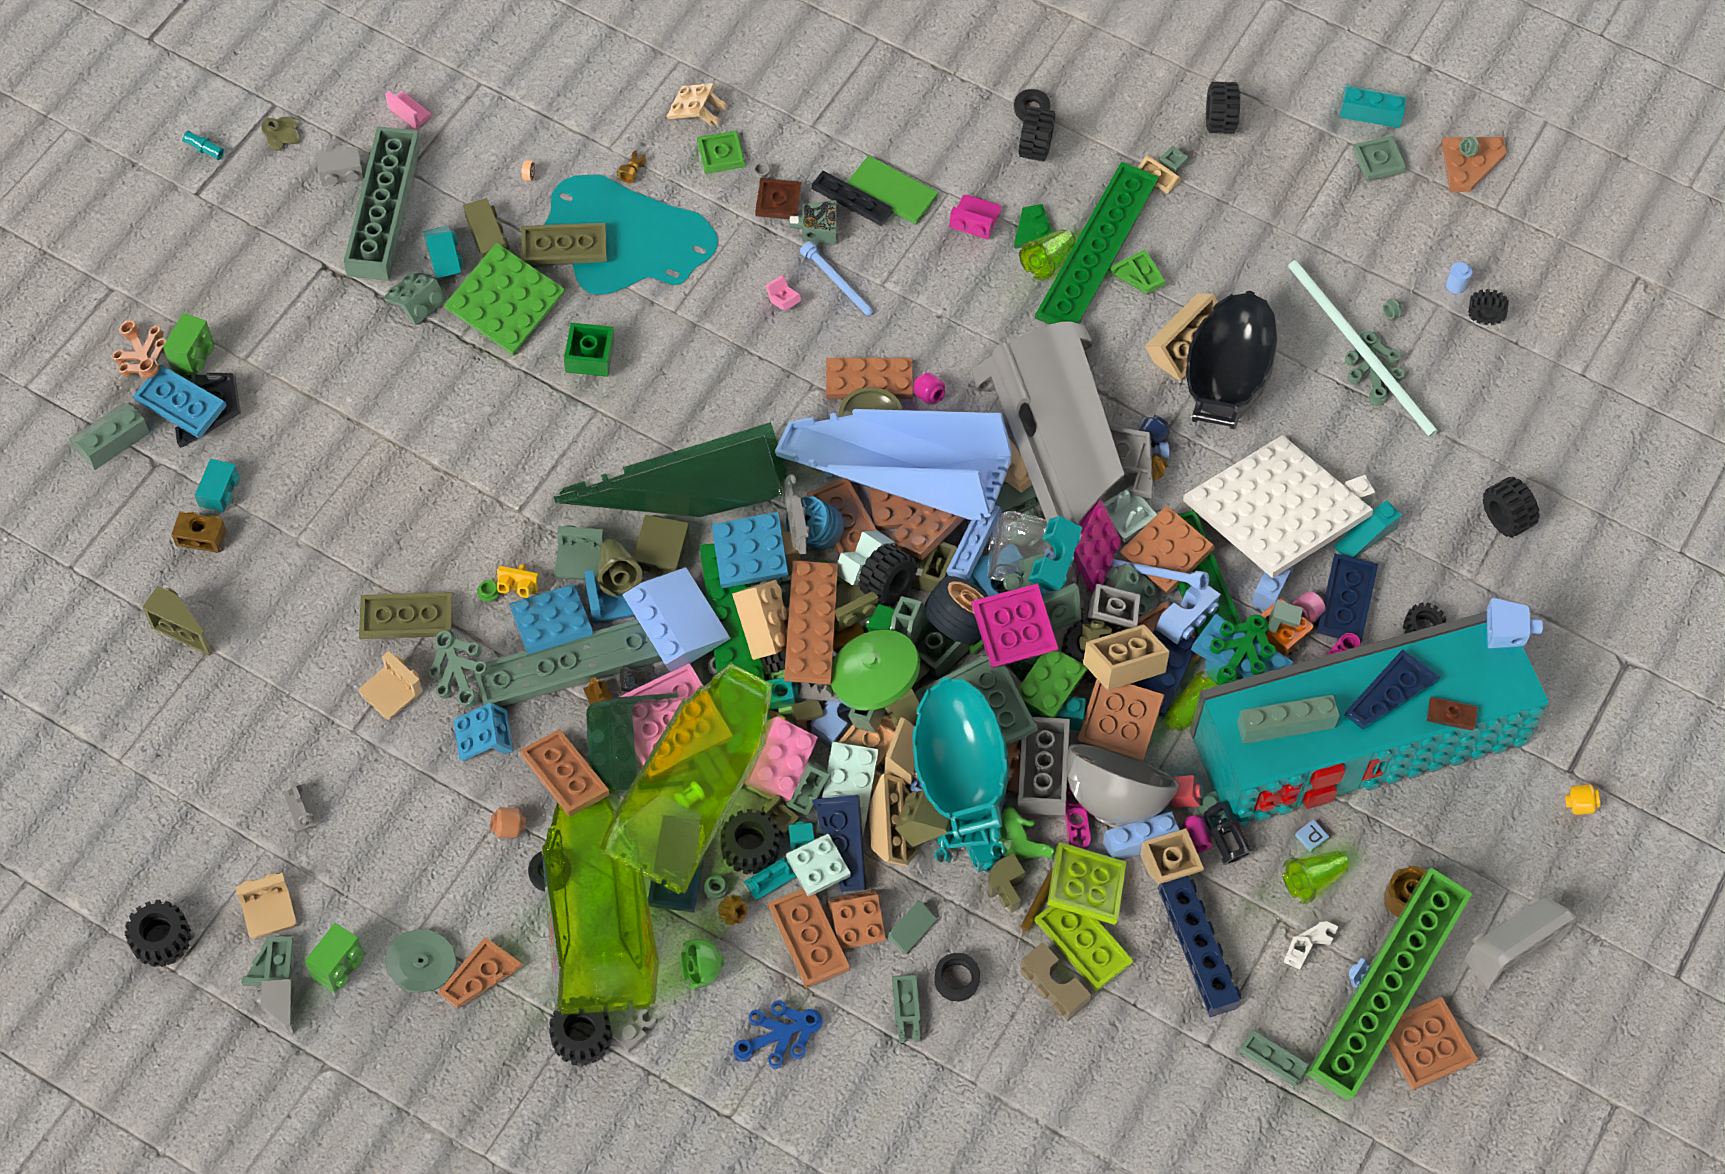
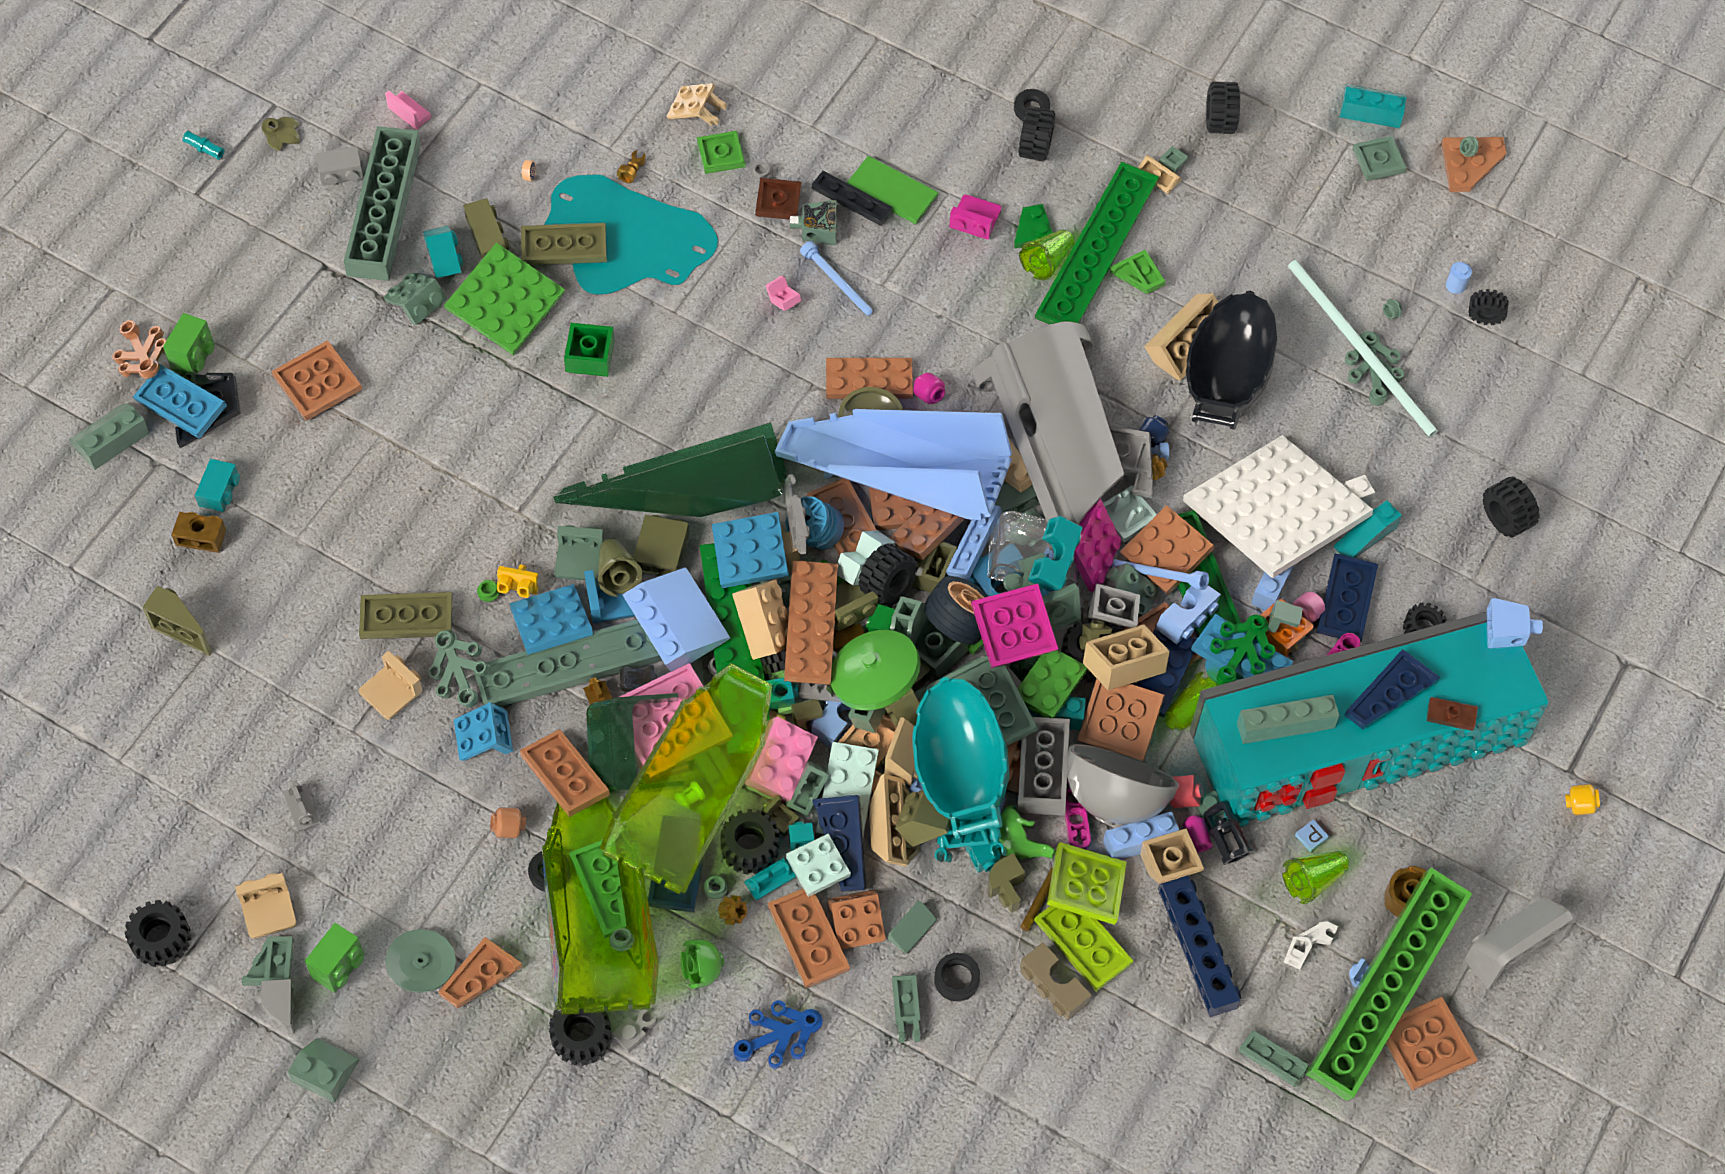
none -> nougat plate [271,340,362,421]
none -> sand green slope [287,1038,359,1103]
none -> bright green wing [569,836,627,939]
none -> sand green plate [610,928,634,951]

